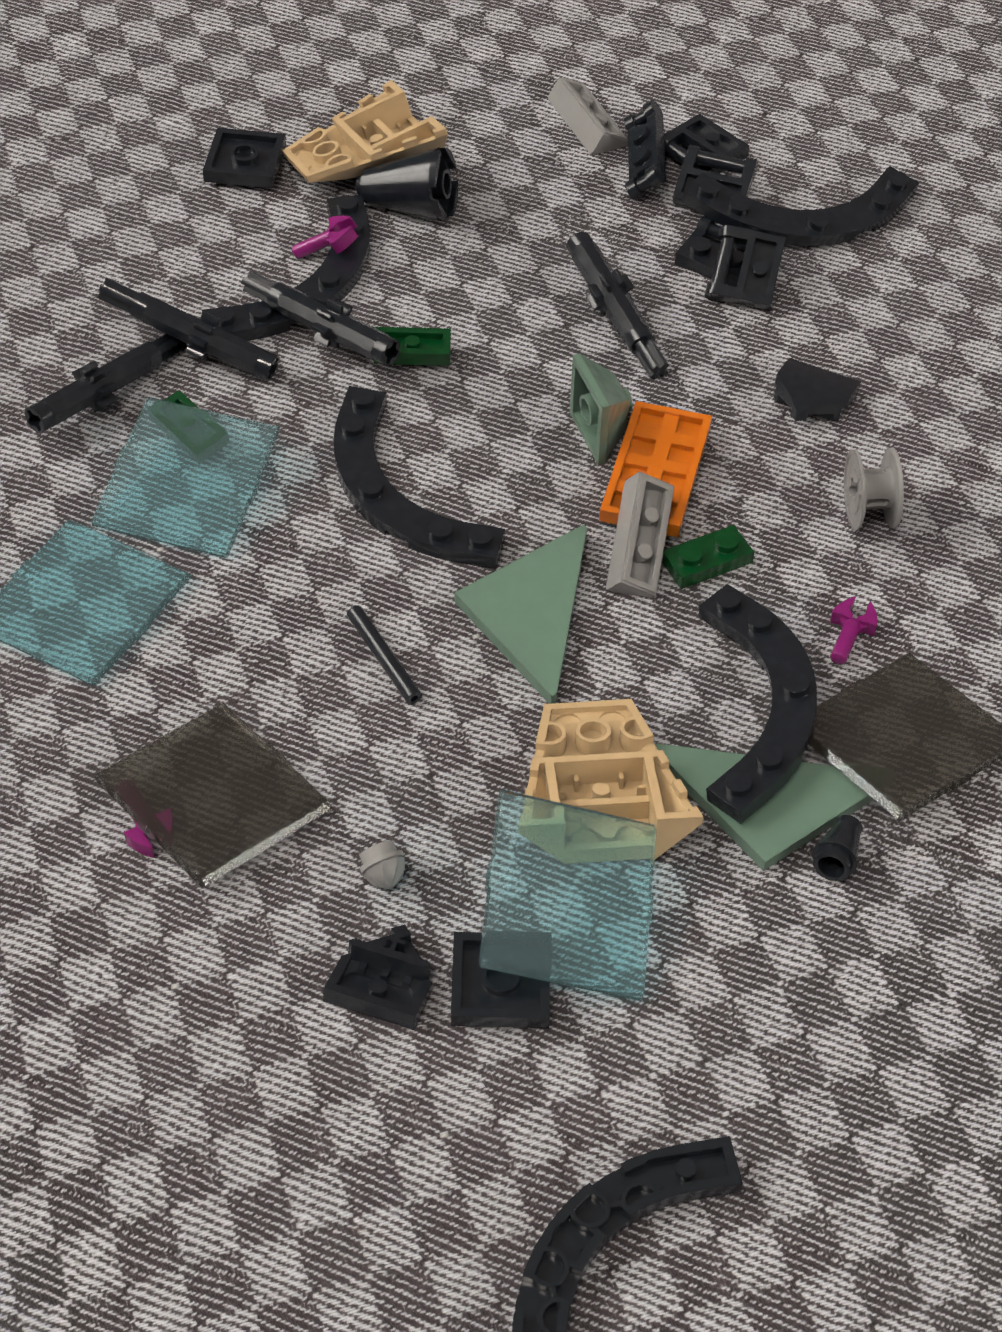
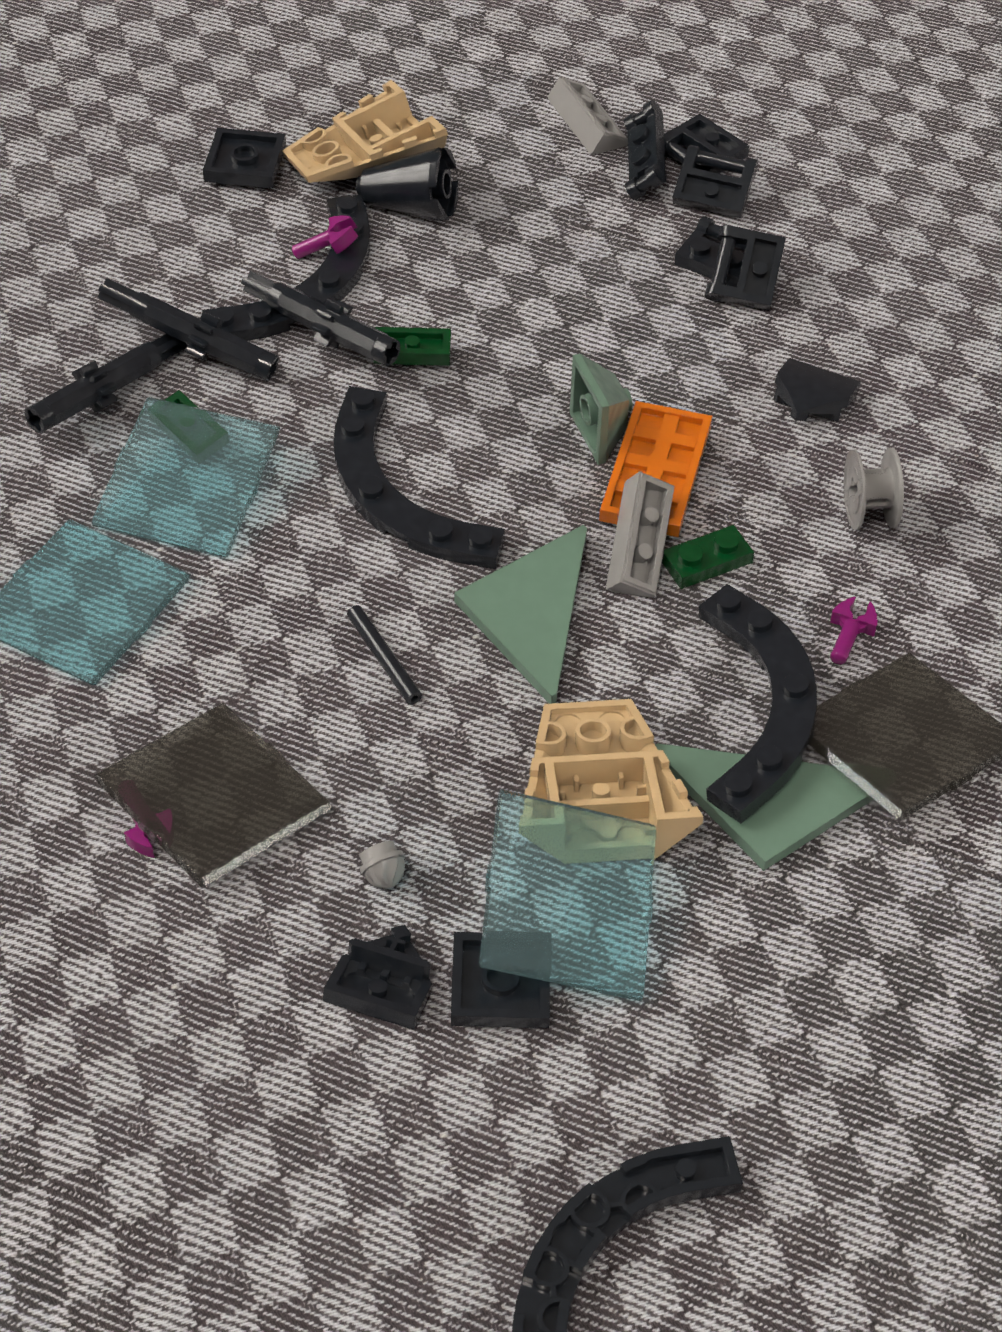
black piece [566,232,669,380] -> none
black plate [681,166,919,246] -> none
black cone [812,815,863,881] -> none

